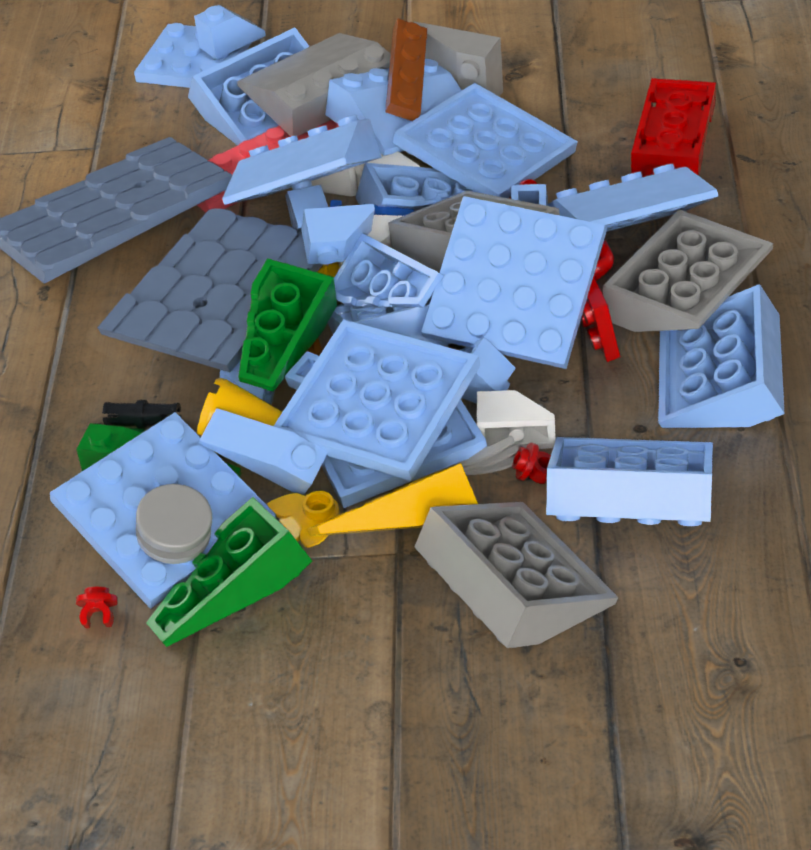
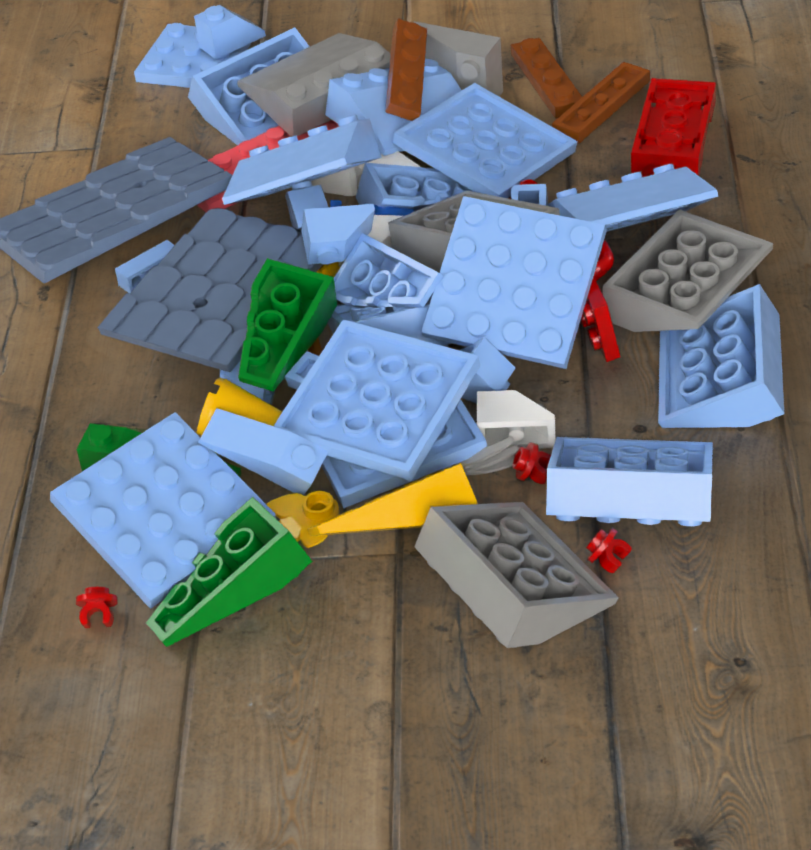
black pin [102,400,181,429] -> none
light grey head [136,484,212,564] -> none
none -> light blue piece [115,240,175,294]
none -> dark orange plate [511,38,582,118]
none -> dark orange plate [552,62,650,143]
none -> red plate [586,527,632,573]

